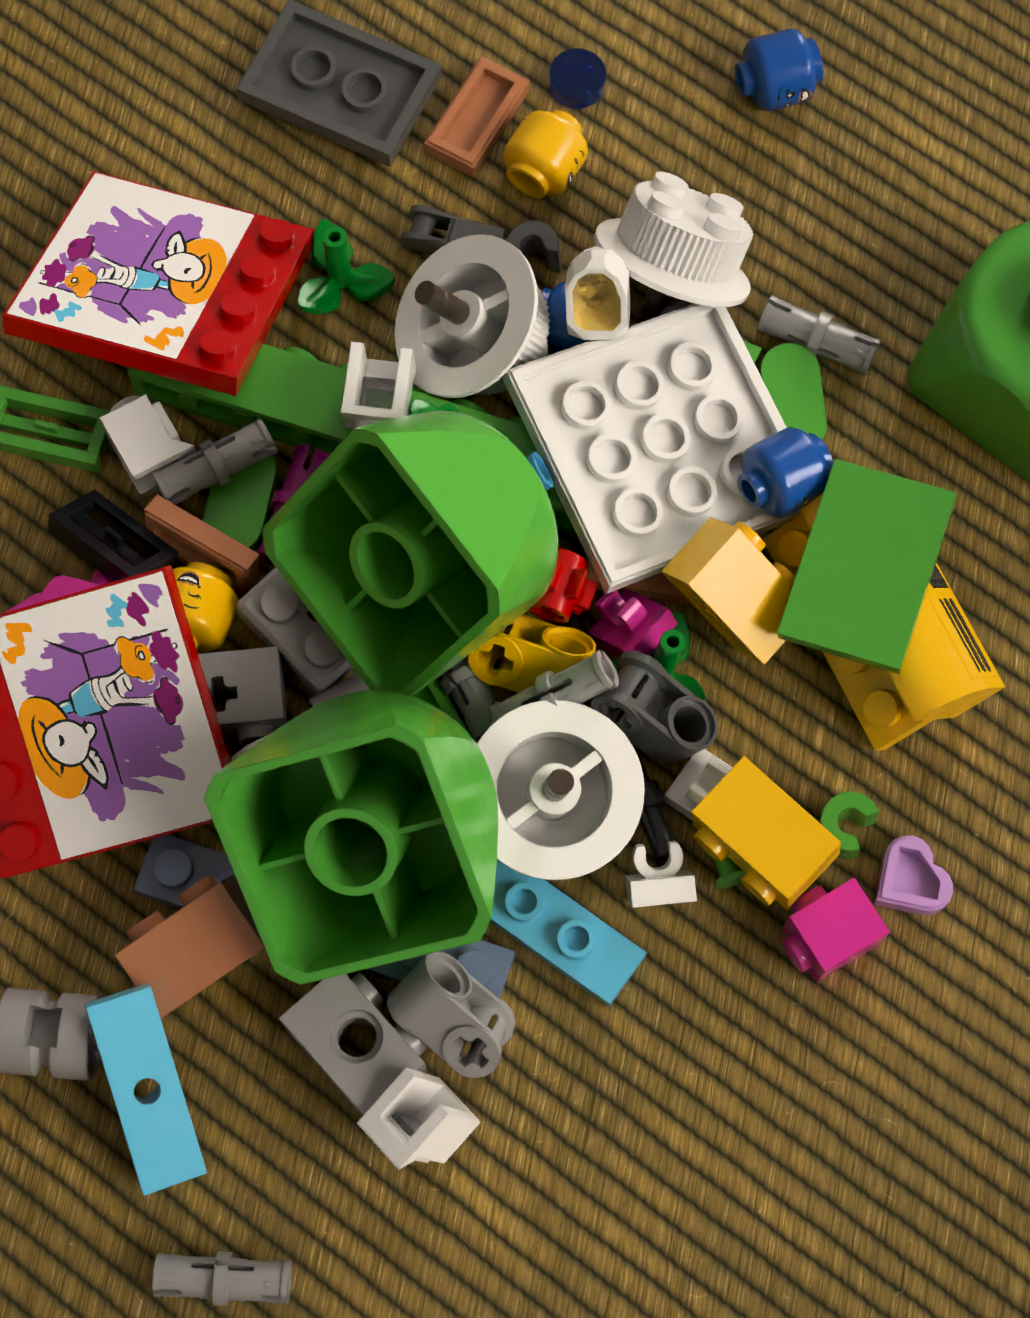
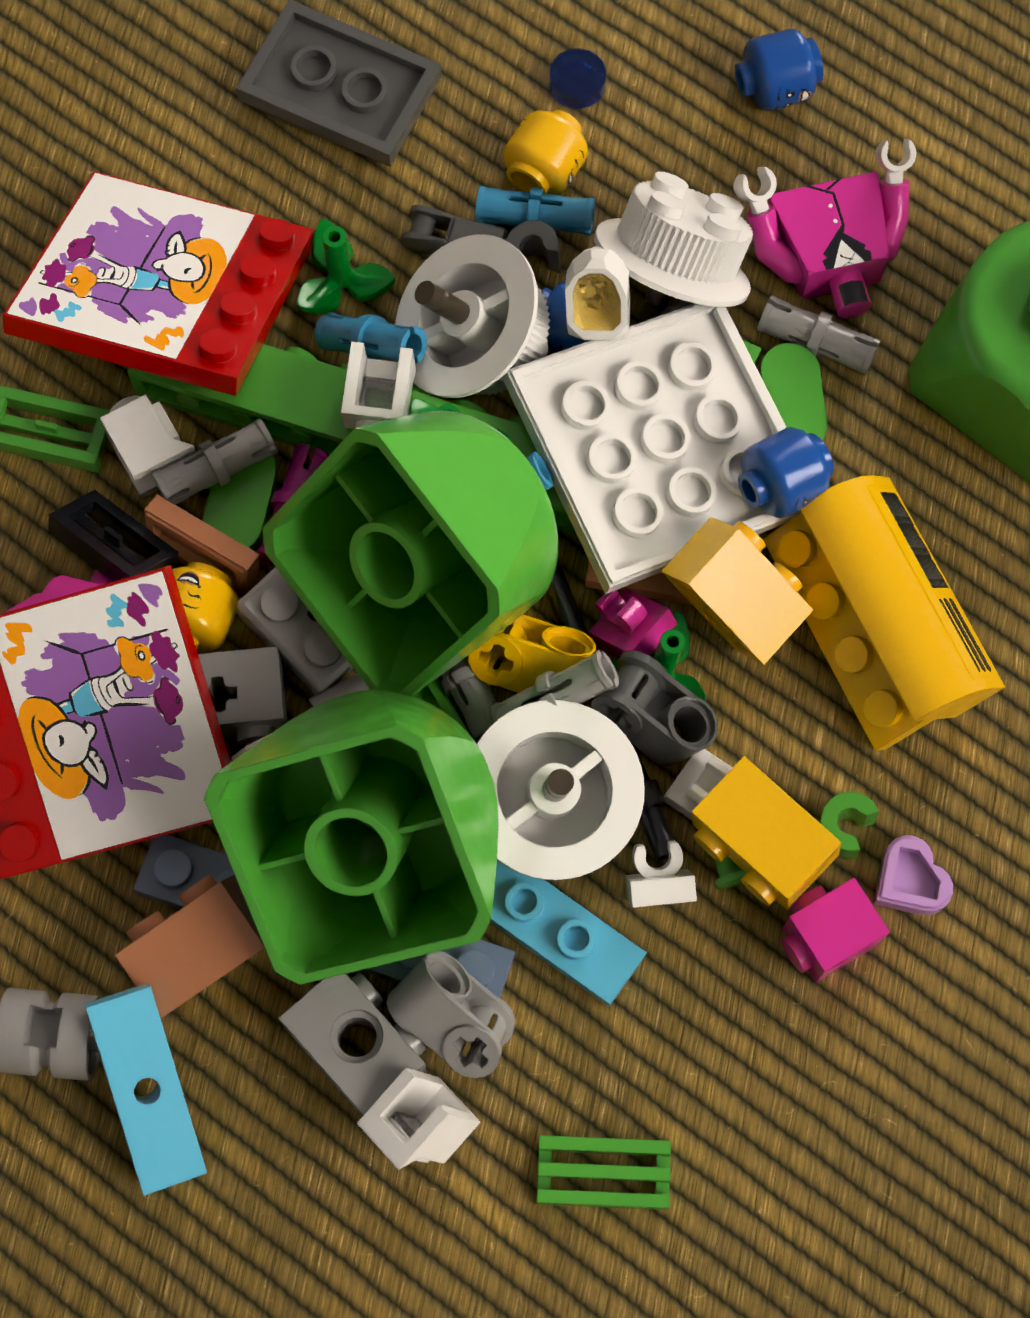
light grey pin [152,1251,292,1306] -> none
nougat tile [424,56,530,178] -> none
red gear [528,548,598,623] -> none
bright green tile [777,459,957,674] -> none
none -> dark azure pin [315,312,427,363]
none -> dark azure pin [475,186,595,236]
none -> bright green tile [537,1135,671,1210]
none -> dark pink torso [733,139,916,318]

